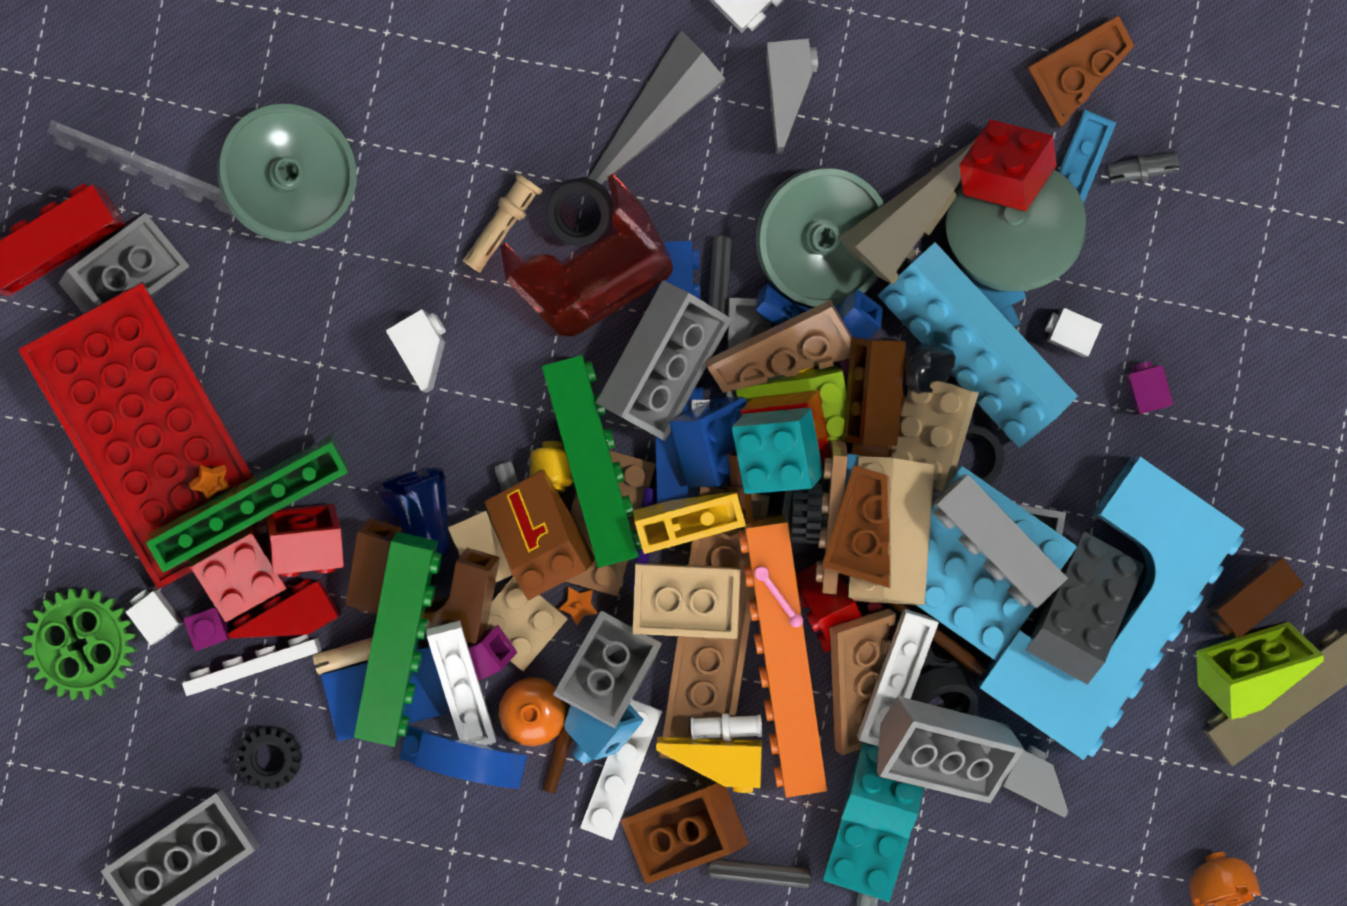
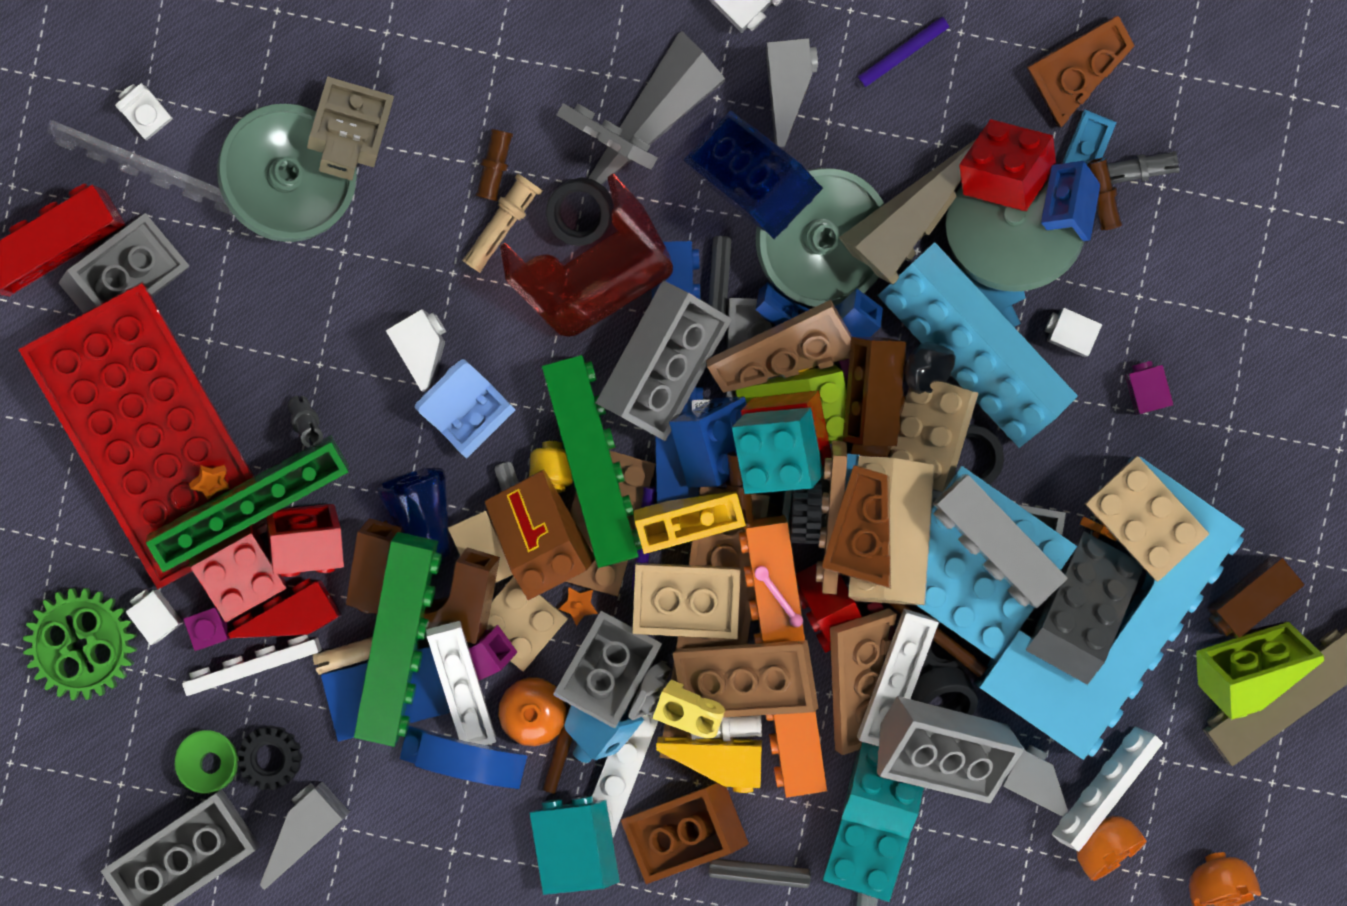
none -> white bracket [115,83,173,140]
none -> bright green piece [175,730,238,794]
none -> light grey slope [260,782,350,890]
none -> dark grey pin [288,395,323,447]
none -> dark tan piece [307,76,394,181]
none -> light blue bracket [415,359,515,459]
none -> reddish brown pin [475,129,513,201]
none -> teal brick [530,795,620,895]
none -> light grey wing [557,103,658,170]
none -> light grey slope [628,661,672,720]
none -> light yellow leg [652,679,725,738]
none -> medium nougat plate [673,640,818,718]
none -> clear blue brick [683,110,823,239]
none -> dark purple bar [857,16,950,88]
none -> blue panel [1041,161,1100,241]
none -> white plate [1052,726,1163,852]
none -> orange cylinder [1076,816,1147,881]
none -> orange piece [1080,516,1117,541]
none -> tan plate [1084,456,1209,582]
none -> reddish brown pin [1085,158,1122,230]

